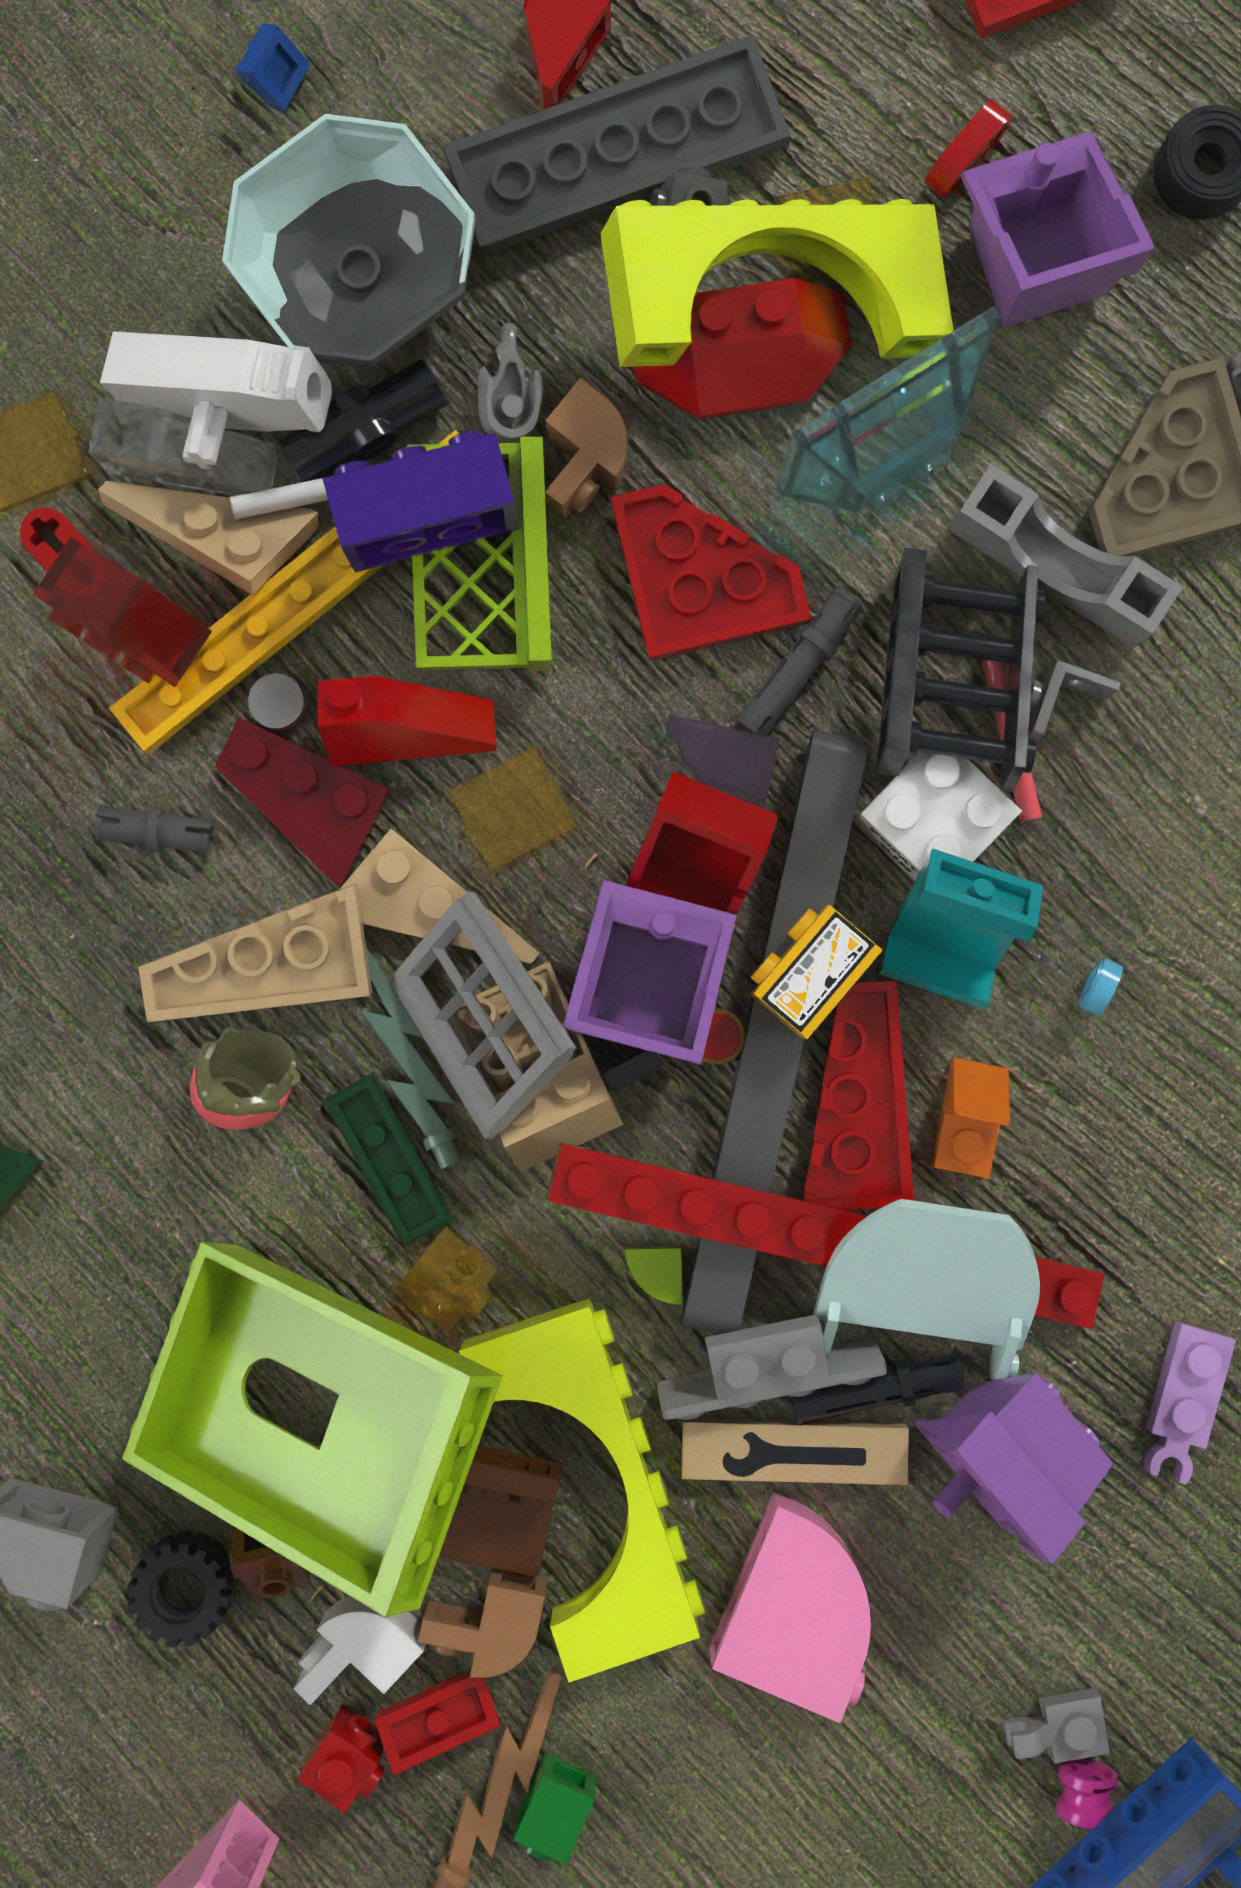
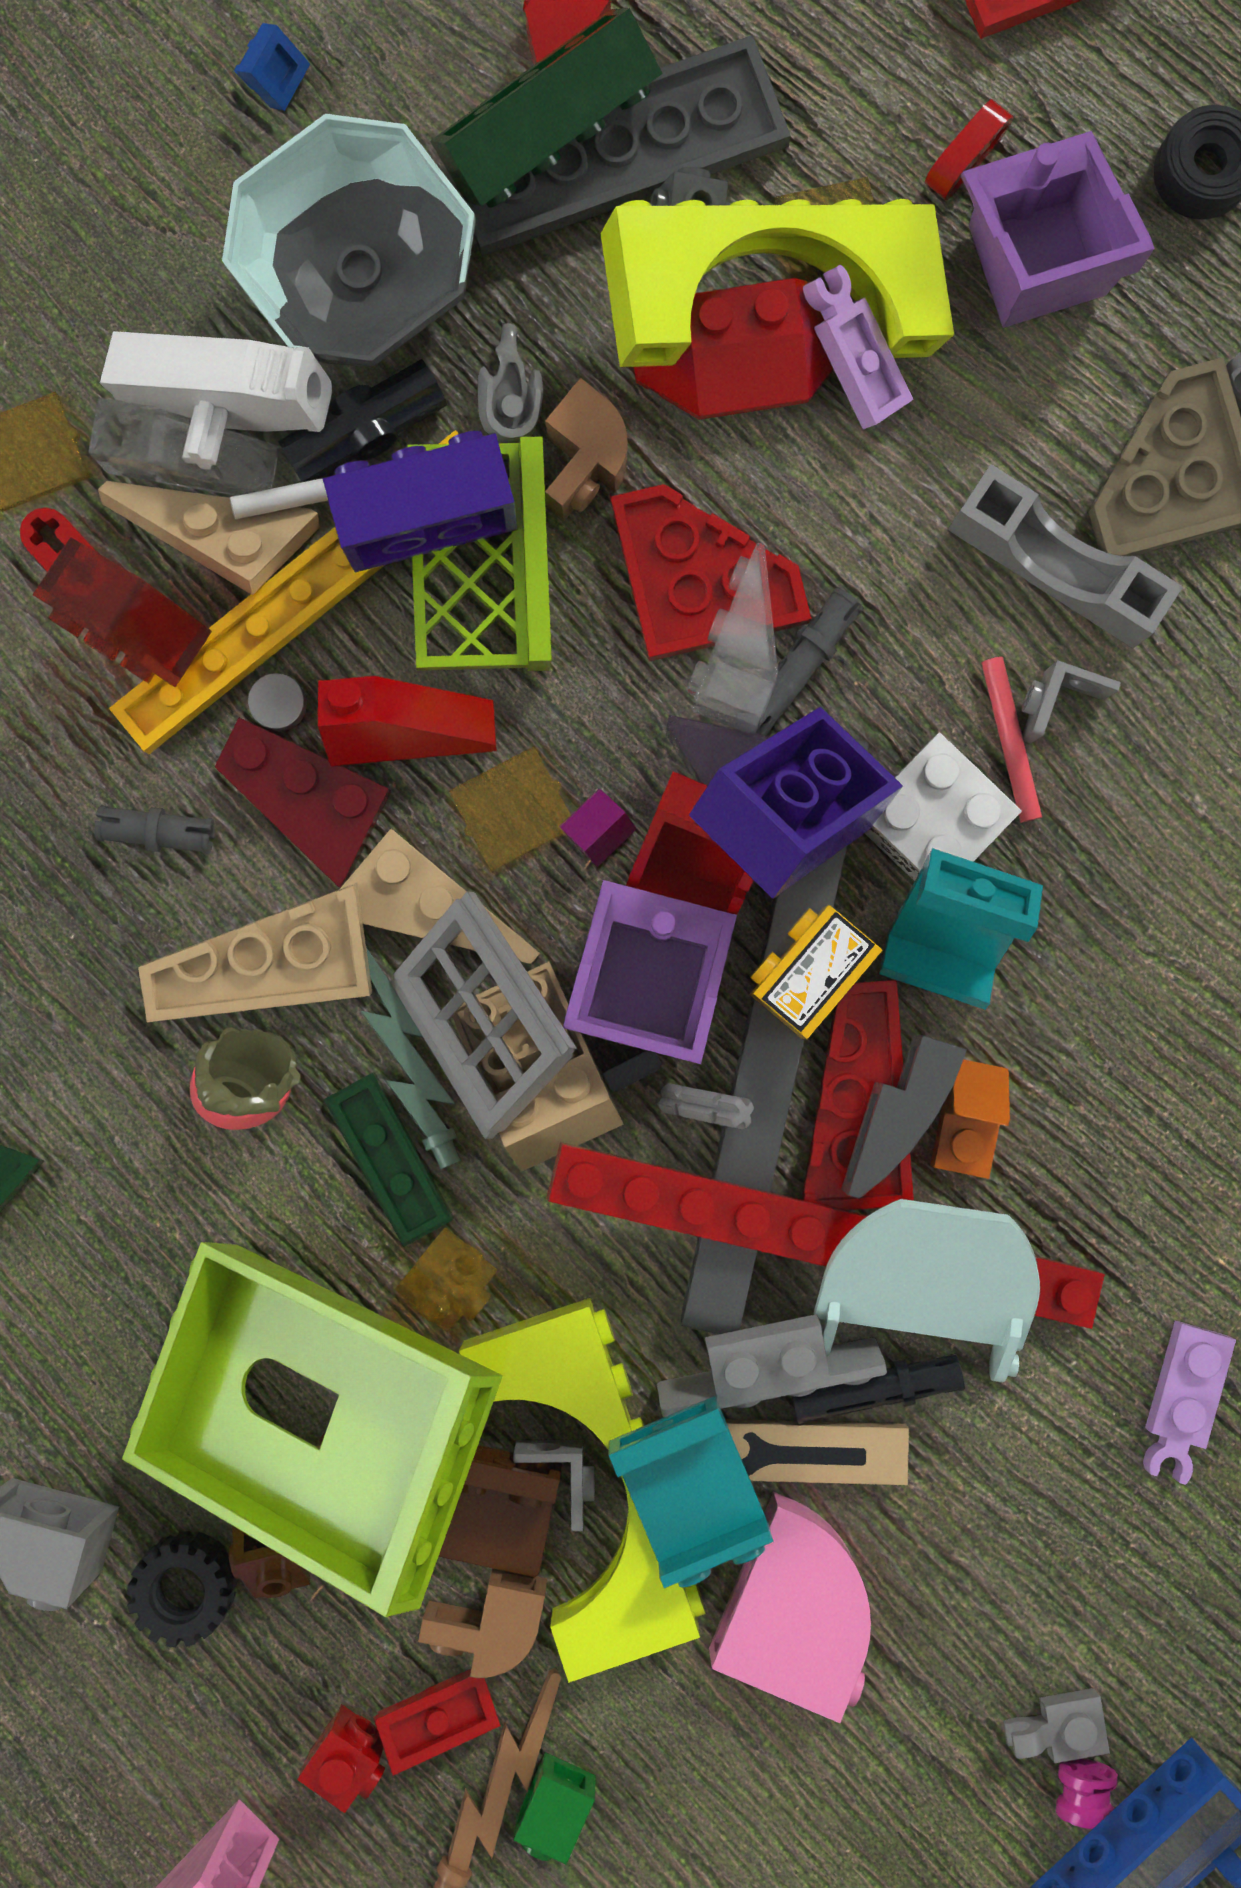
white brick [294,1596,426,1705] -> none
lime tile [625,1246,683,1305] -> none
red tile [702,1008,745,1064] -> none
clear light blue slope [777,306,1000,512] -> none
black fence [876,548,1045,792] -> none
medium lavender piece [914,1372,1114,1564] -> none
medium azure tile [1078,957,1123,1016] -> none
none -> dark green brick [430,8,663,208]
none -> light grey bracket [513,1440,595,1532]
none -> magenta slope [559,788,637,867]
none -> teal panel [609,1396,774,1588]
none -> light grey axle [658,1083,754,1129]
none -> clear slope [687,543,778,736]
none -> dark purple brick [689,707,903,899]
none -> lavender plate [803,265,914,429]
none -> dark grey slope [841,1035,967,1198]

